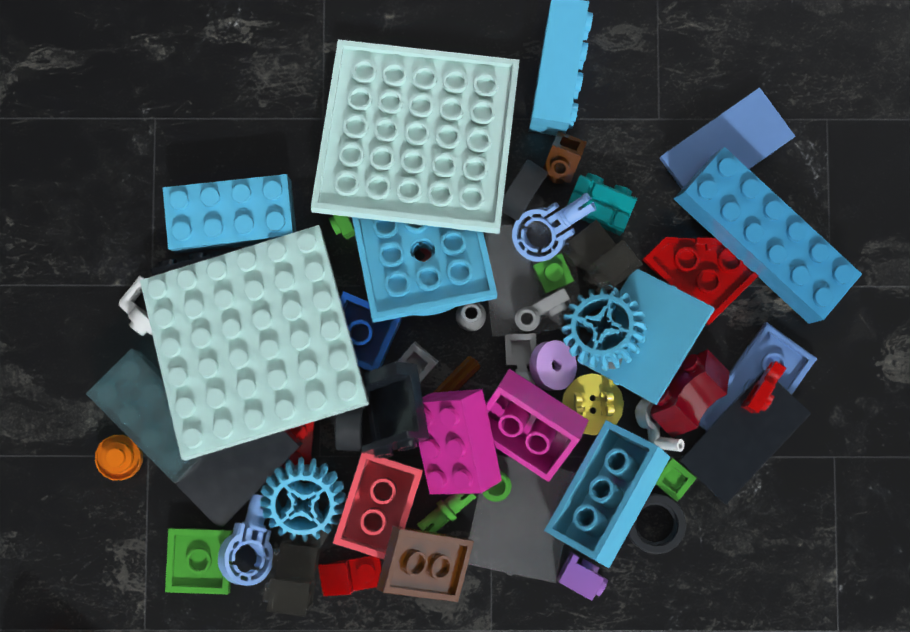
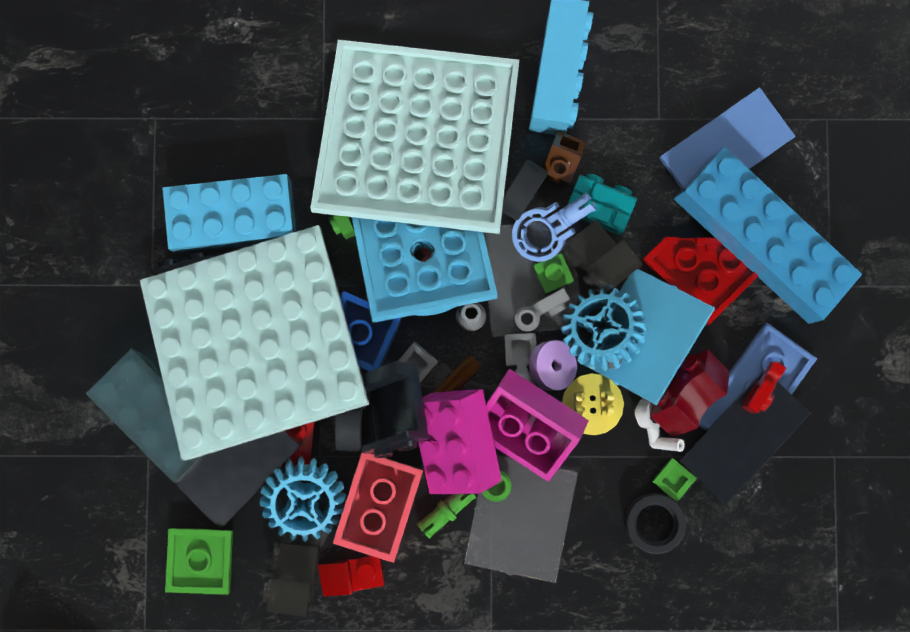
orange plate [95,435,143,480] -> none
white plate [119,275,152,336] -> none
light blue pin [218,494,274,586] -> none
reddish brown plate [376,526,474,602] -> none
medium azure brick [544,420,670,568] -> none
medium lavender brick [556,551,608,601] -> none

